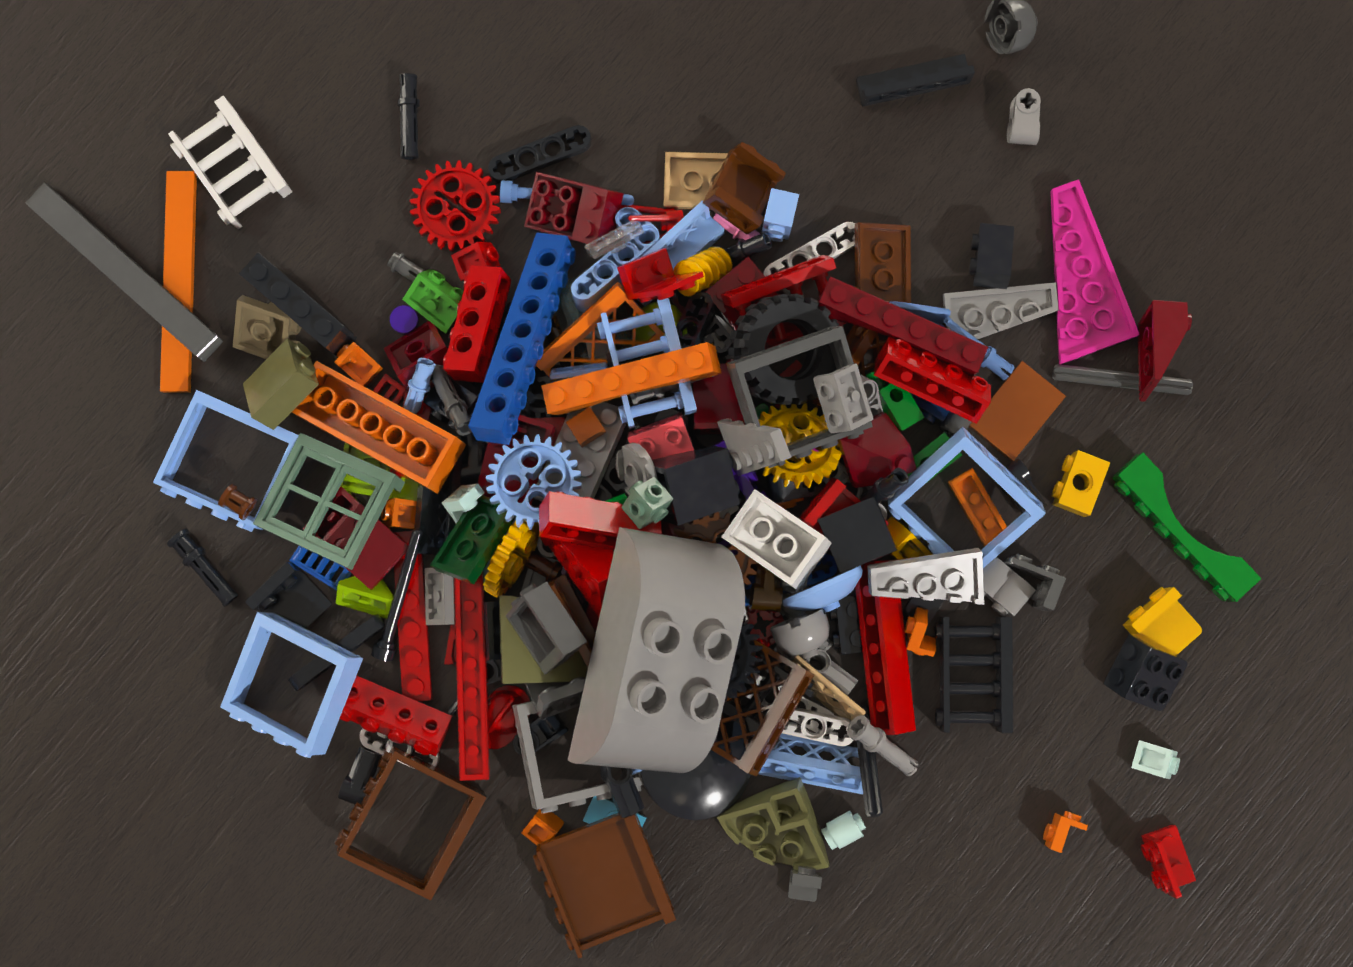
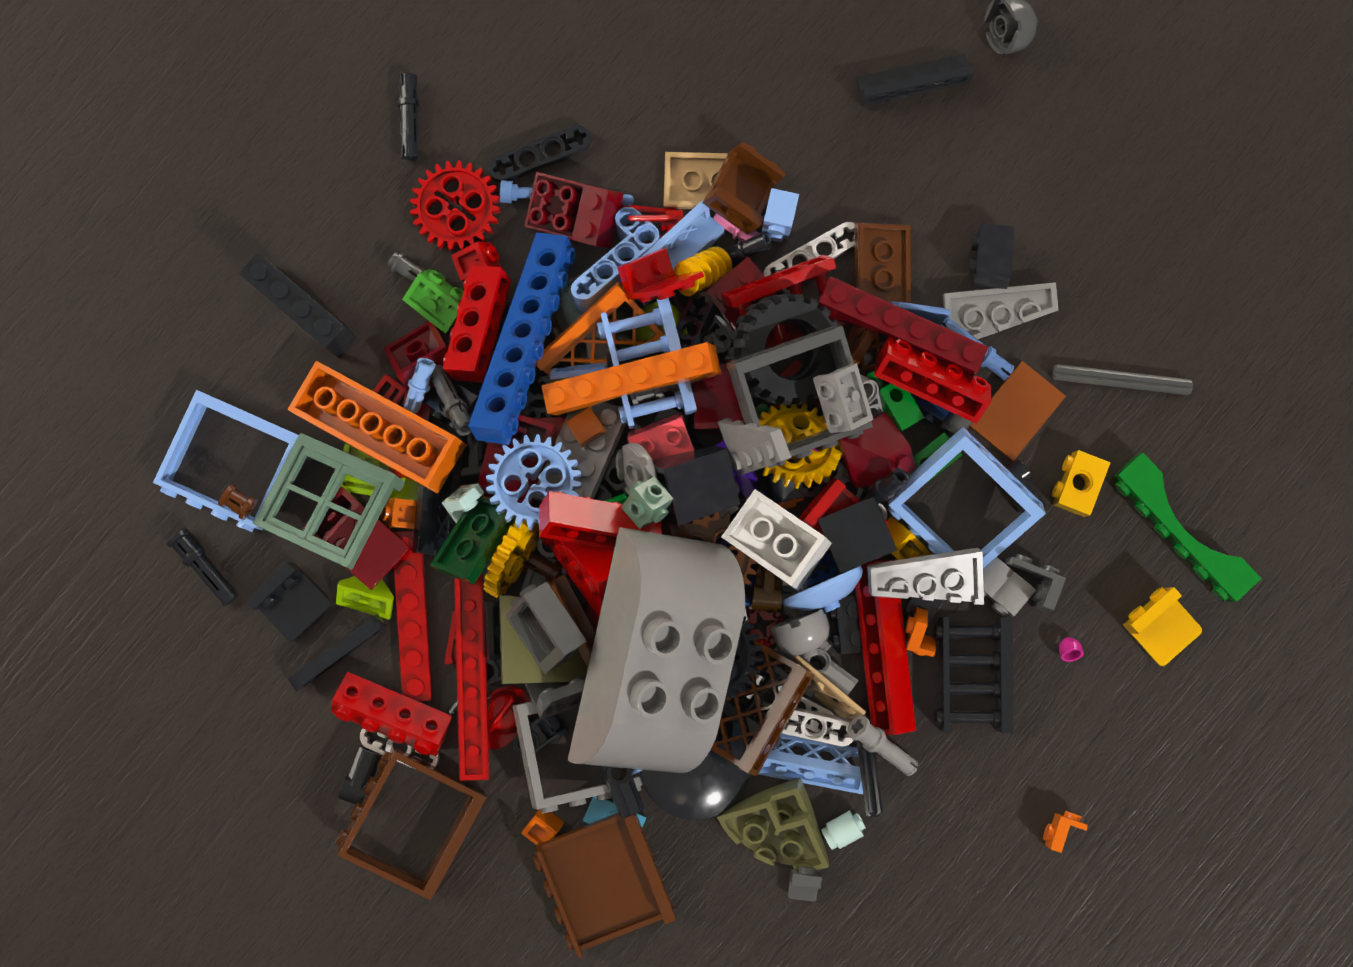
dark grey beam [25,182,224,362] -> none
orange tile [160,171,197,393] -> none
white fence [168,96,293,229] -> none
light blue window [220,612,363,758] -> none
dark tan plate [233,295,302,359] -> none
olive brick [243,338,319,430] -> none
blue slope [289,546,352,591] -> none
orange bracket [335,342,383,387] -> none
black piece [371,528,423,661] -> none
dark purple tile [390,305,419,335] -> none
light grey bracket [425,568,455,625] -> none
clear plate [585,220,644,260] -> none
orange tile [947,468,1015,547] -> none
light grey piece [1007,88,1041,145] -> none
dark pink wing [1050,179,1140,365] -> none
black bracket [1103,634,1187,711] -> none
light aqua bracket [1131,740,1180,779] -> none
dark red slope [1138,300,1192,402] -> none
red bracket [1141,824,1196,899] -> none
none -> dark pink hinge [1059,637,1084,662]

